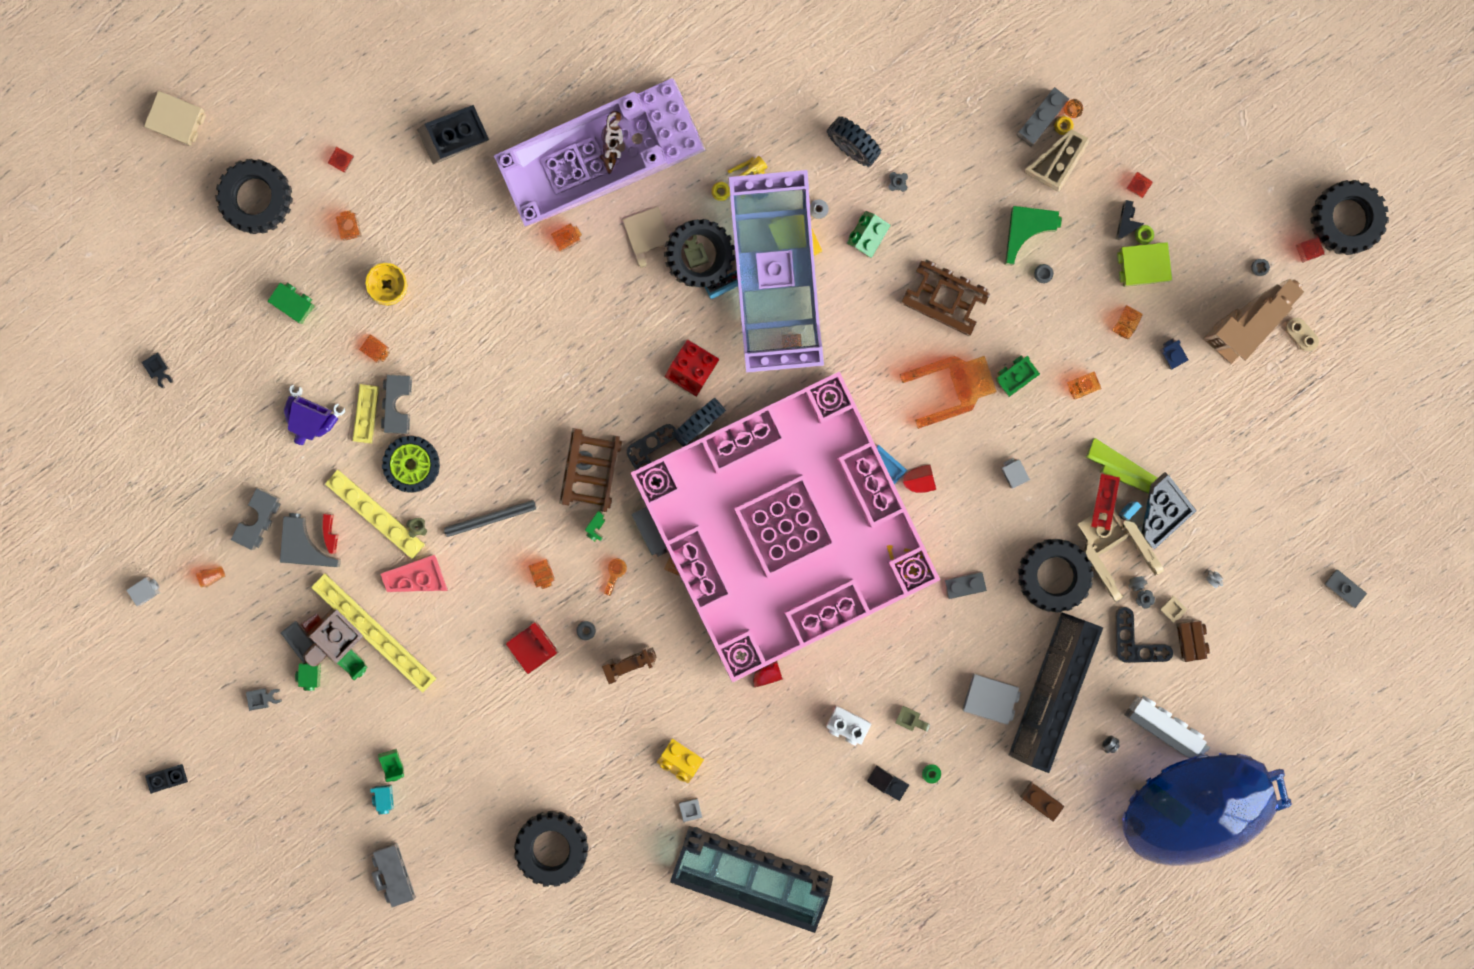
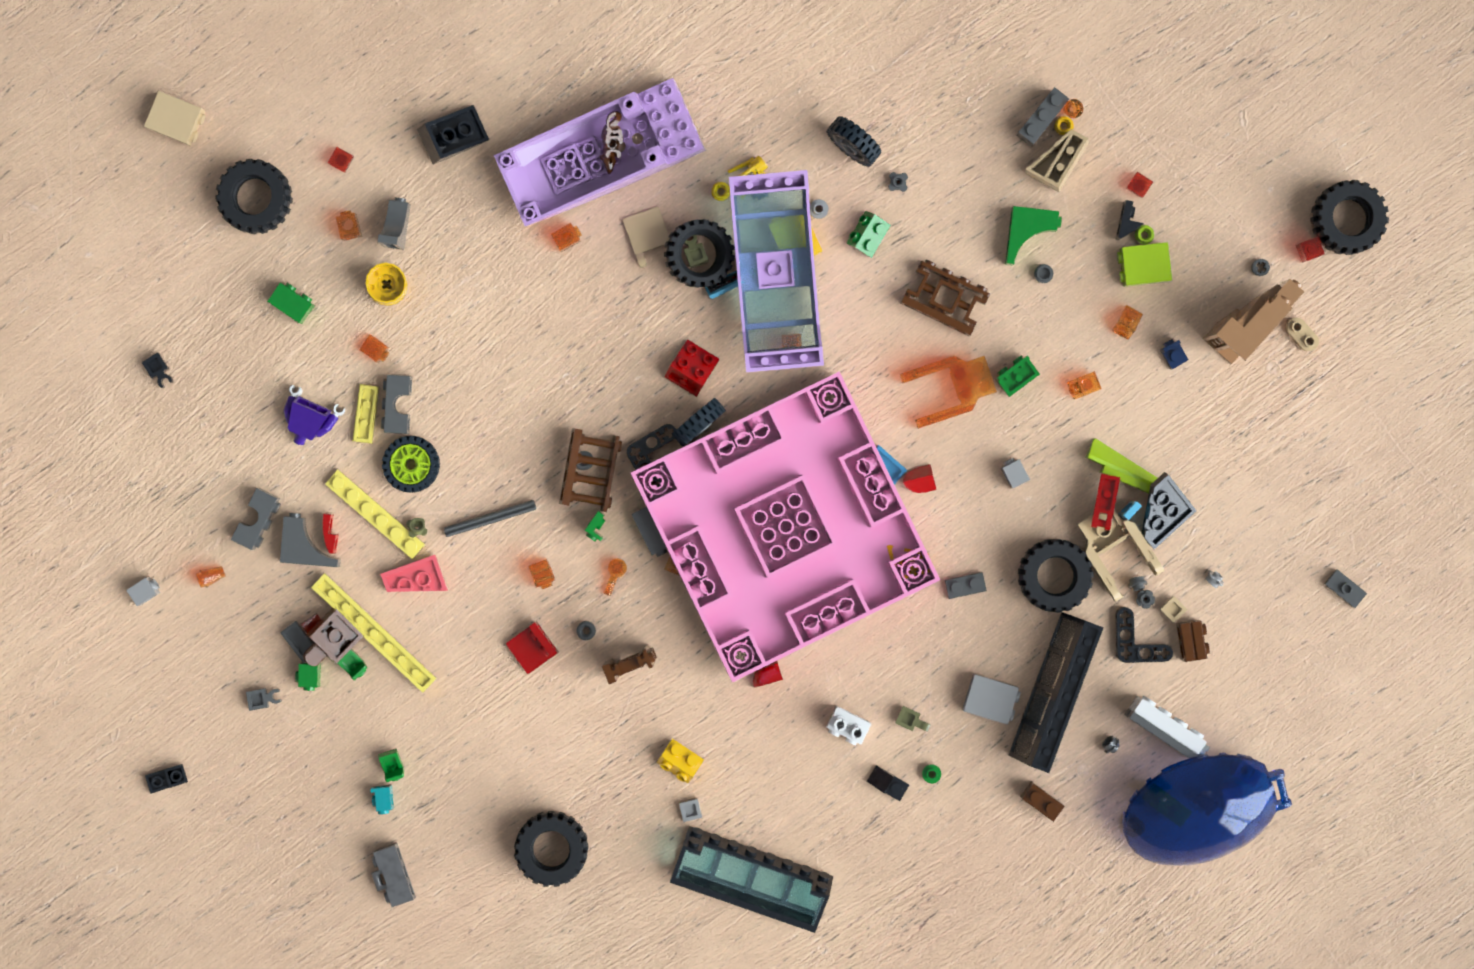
none -> dark grey arch [378,197,411,250]

